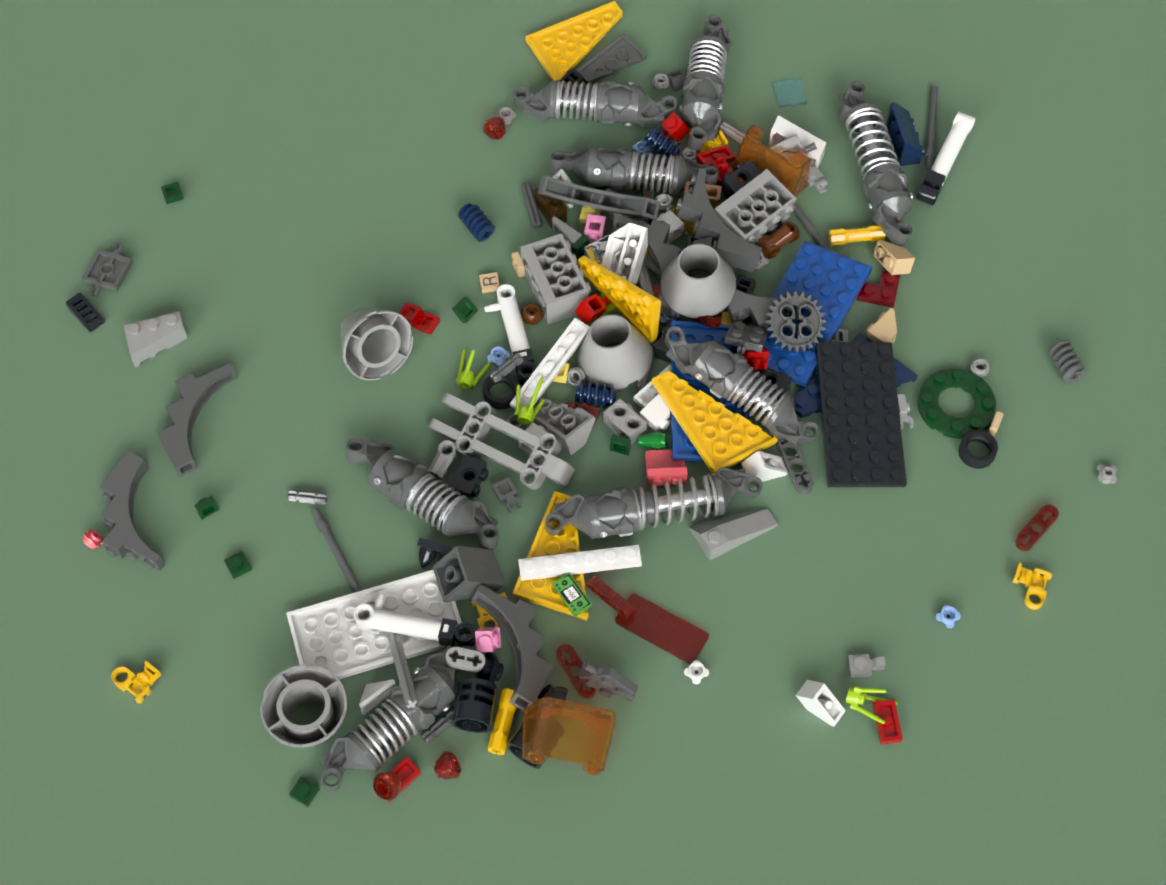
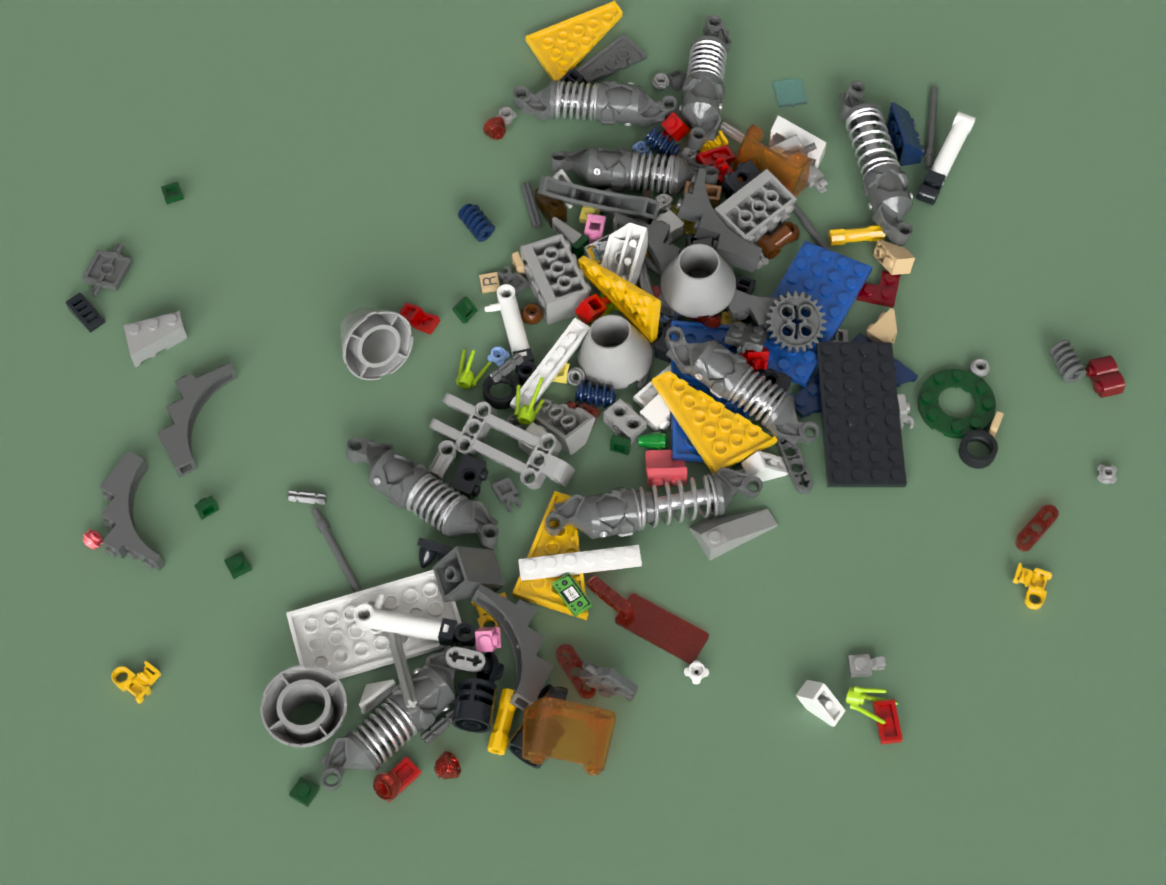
light blue plate [936,605,961,628] -> none
none -> dark grey plate [497,265,529,296]
none -> dark red brick [1085,355,1126,398]

